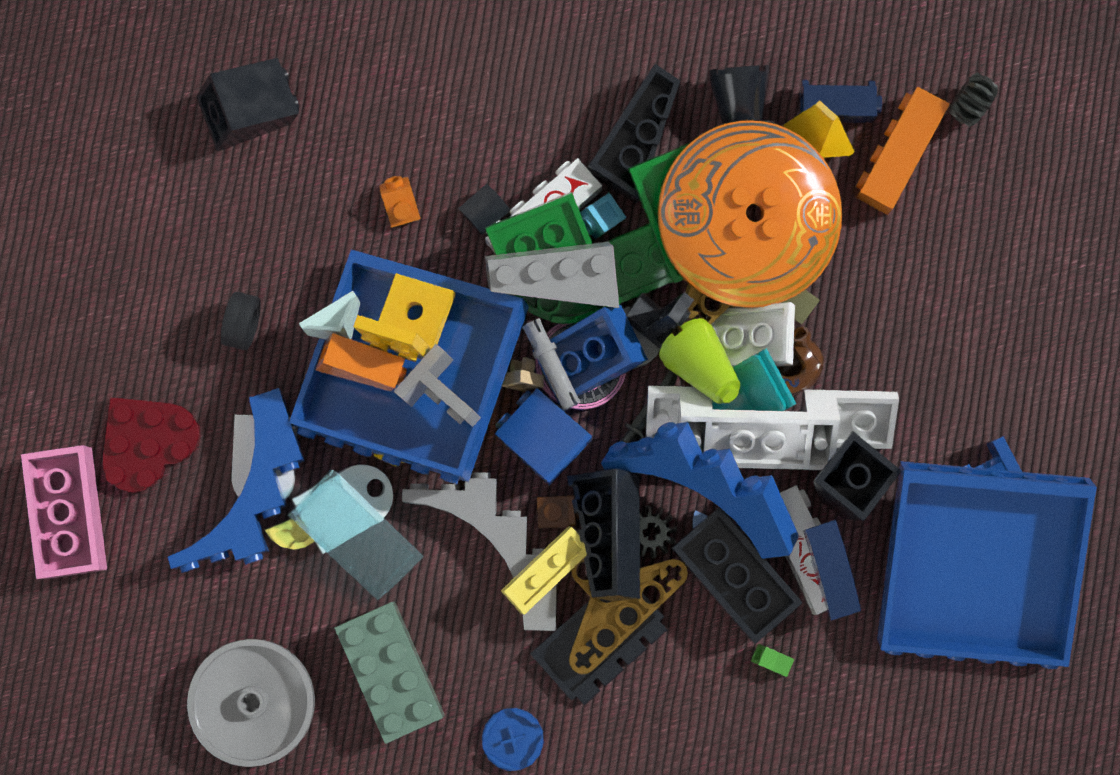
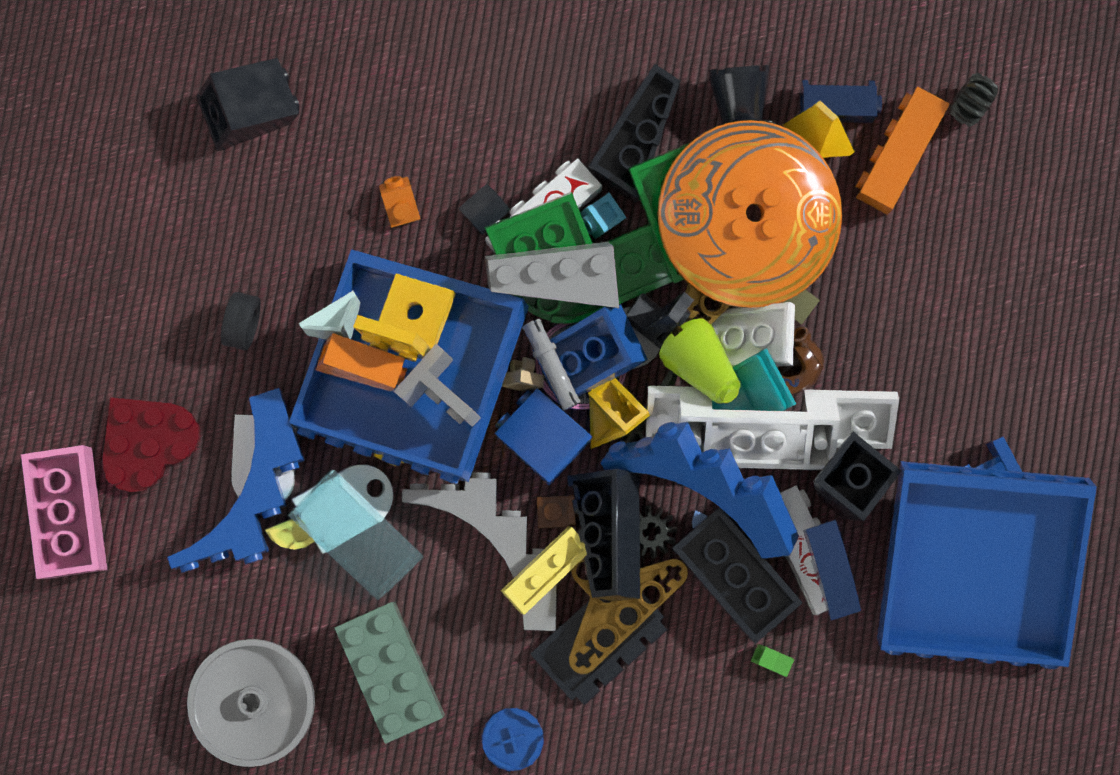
none -> yellow slope [588,378,650,449]

